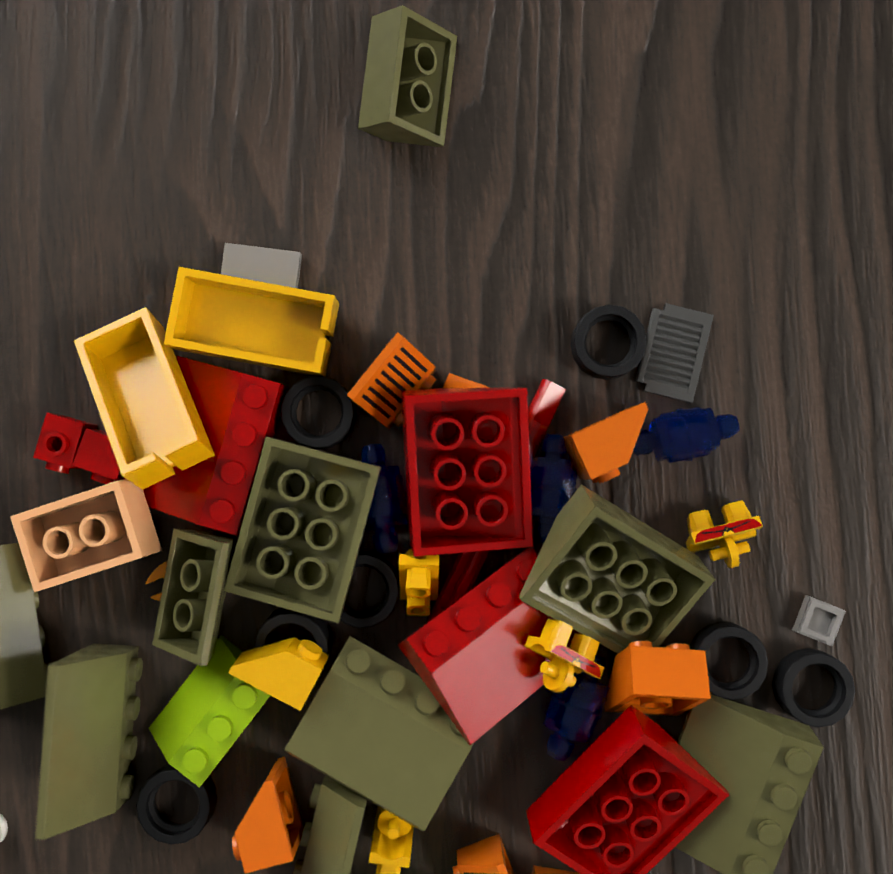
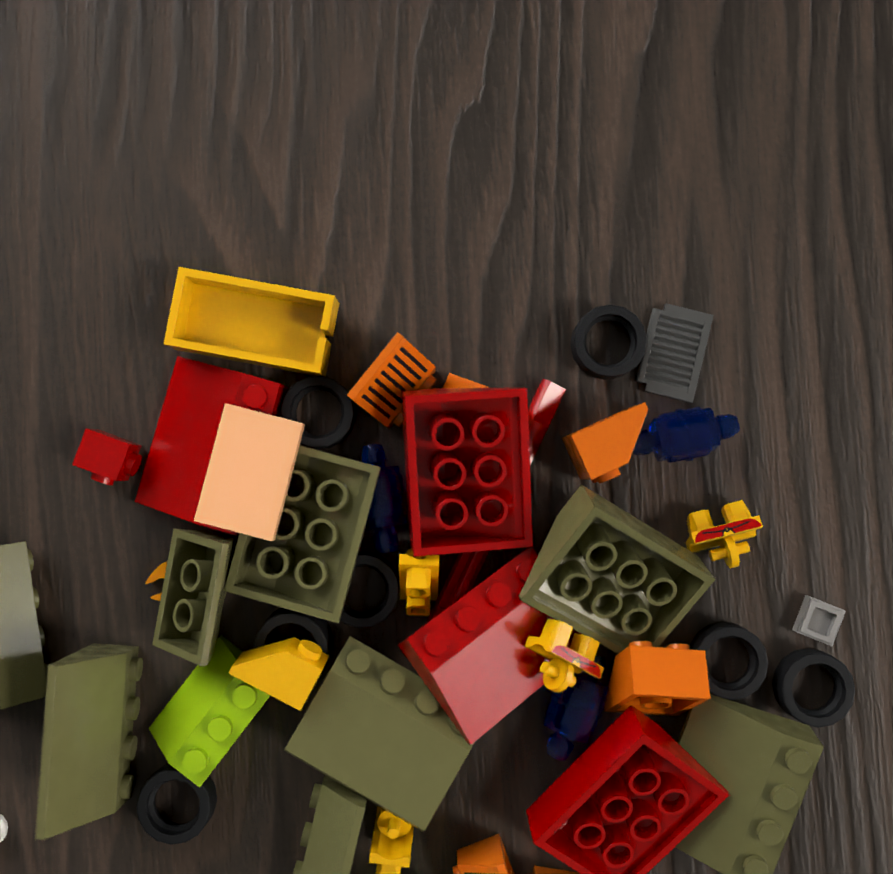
light nougat brick [10,479,162,592] -> none
red brick [33,412,98,474] -> none
yellow piece [74,307,215,490] -> none
light grey tile [221,243,302,289] -> none
orange slope [232,757,304,874] -> none
olive slope [358,5,457,147] -> none
clear blue piece [530,434,577,543] -> none
none -> light nougat tile [194,403,305,541]

